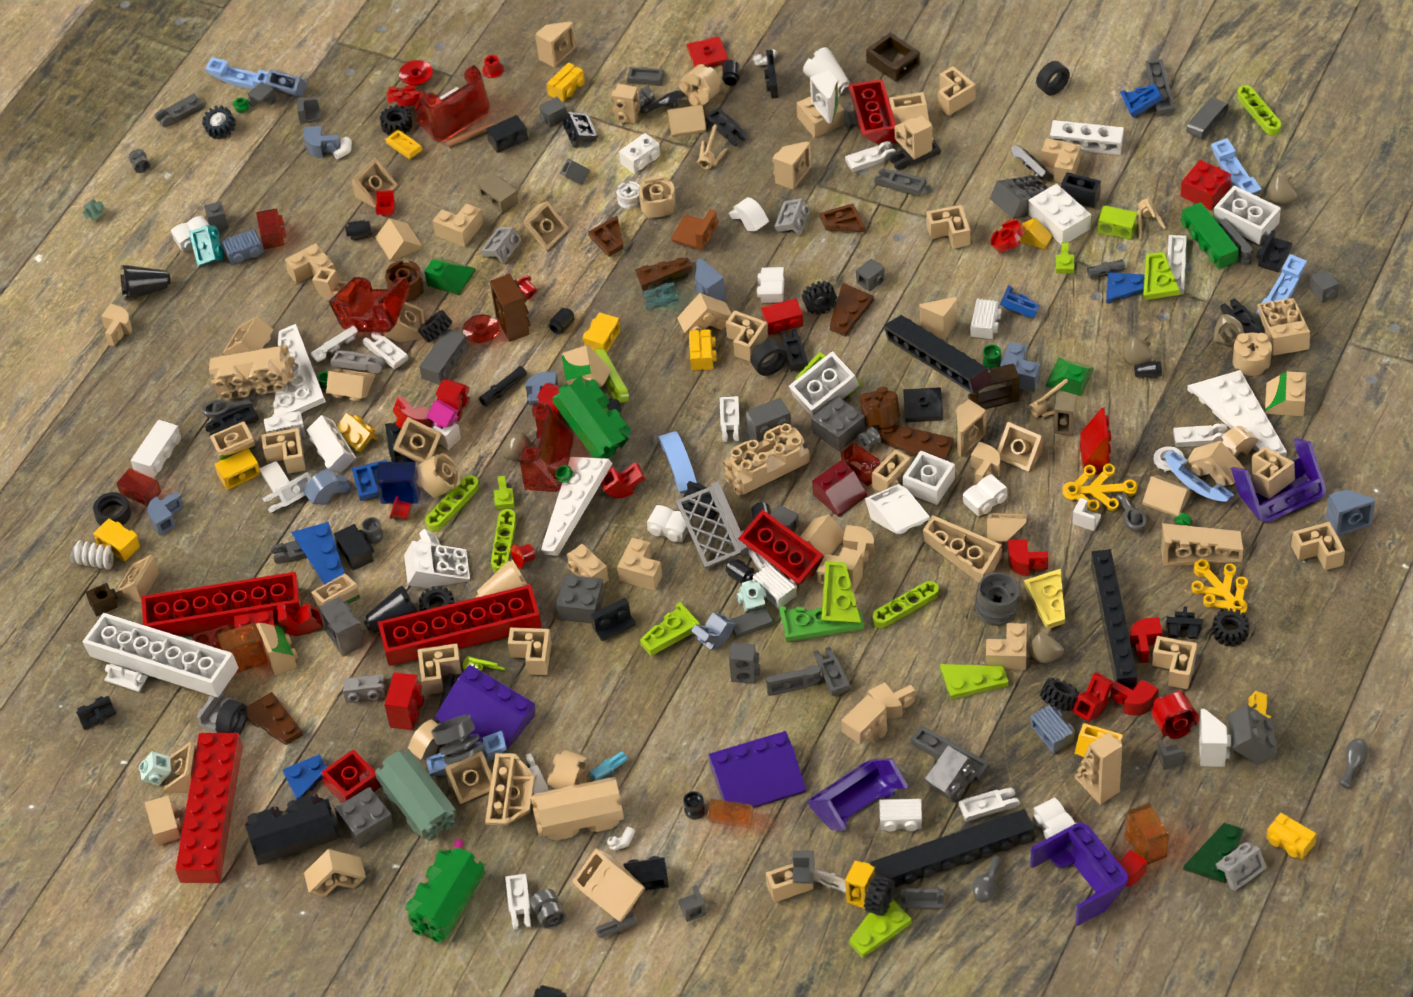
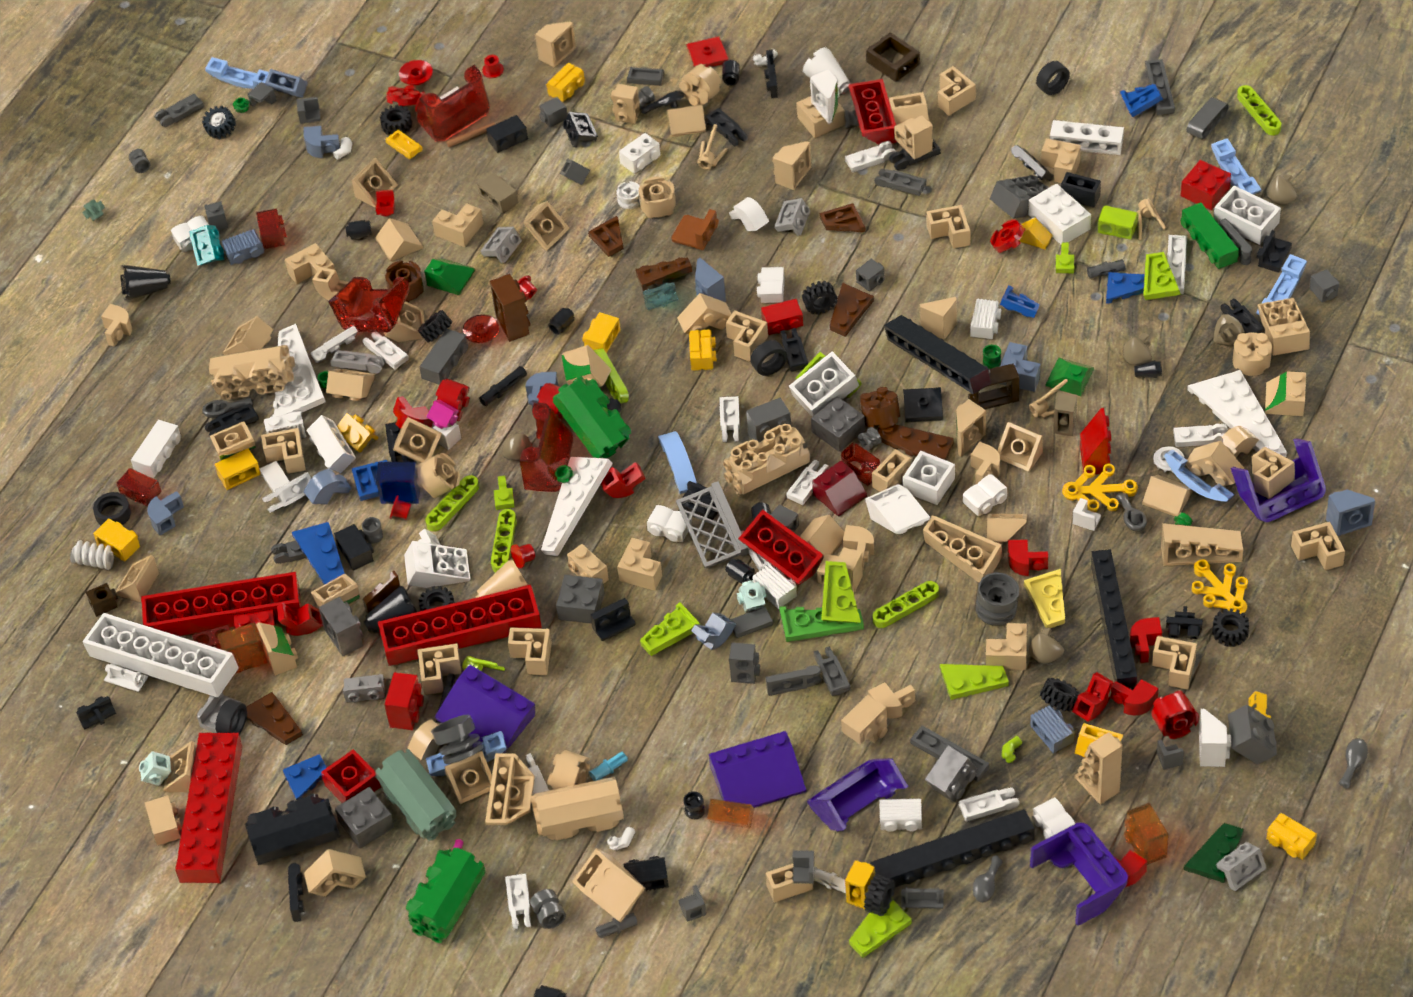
none -> black hinge [288,863,305,922]
none -> reddish brown wing [363,571,400,614]
none -> white hinge [787,460,829,505]
none -> lime arm [1001,736,1022,763]

